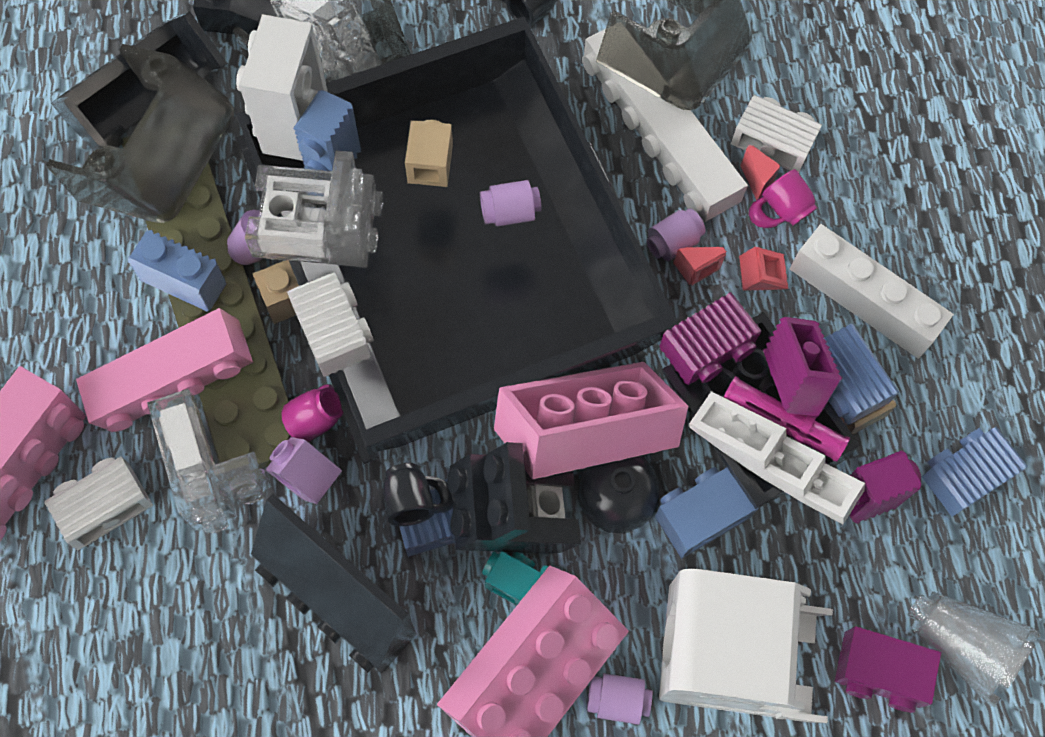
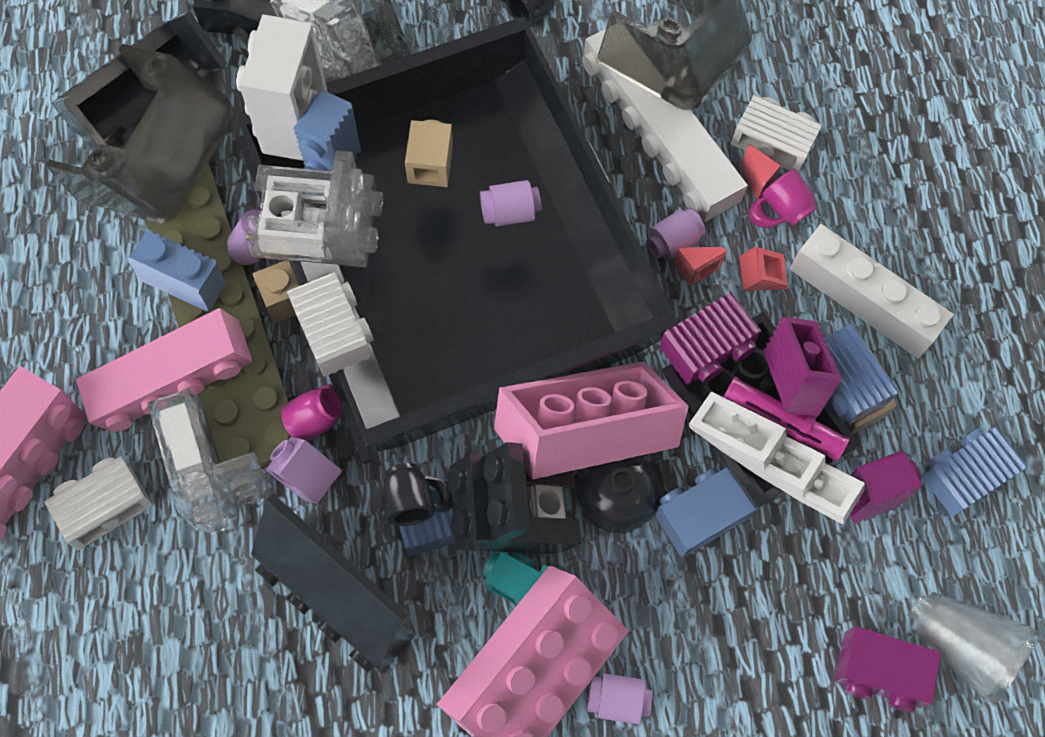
white piece [659,569,833,723] -> none

